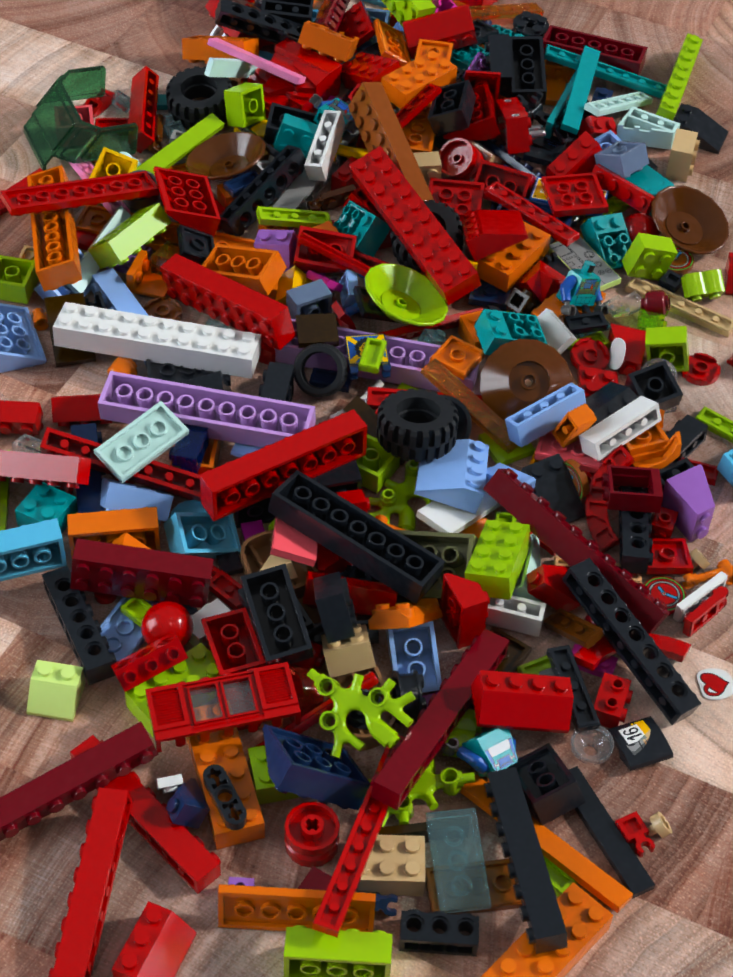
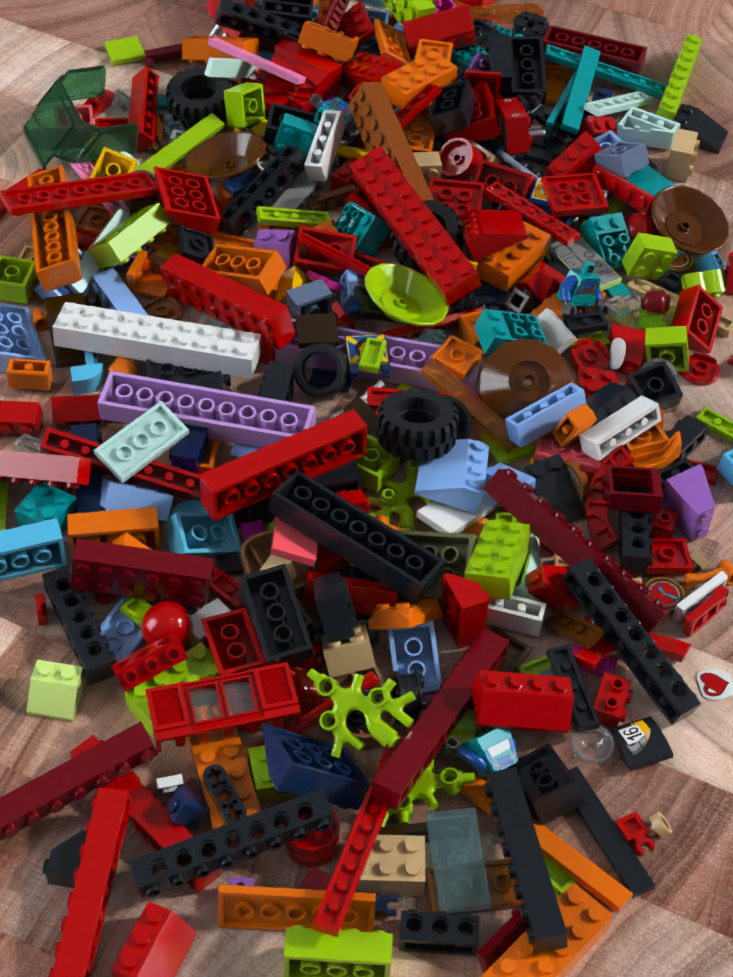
none -> orange brick [6,358,53,391]
none -> red tile [35,593,48,626]
none -> black slope [43,830,87,888]
none -> medium azure brick [70,351,104,395]
none -> lime tile [104,36,145,66]
none -> black brick [129,788,335,899]
none -> dark red hinge [143,43,182,69]
none -> black hinge [450,295,491,313]
none -> dark red hinge [476,908,529,972]
none -> teal tile [604,282,631,303]
none -> red slope [671,284,723,354]
none -> dark azure slope [694,250,725,272]

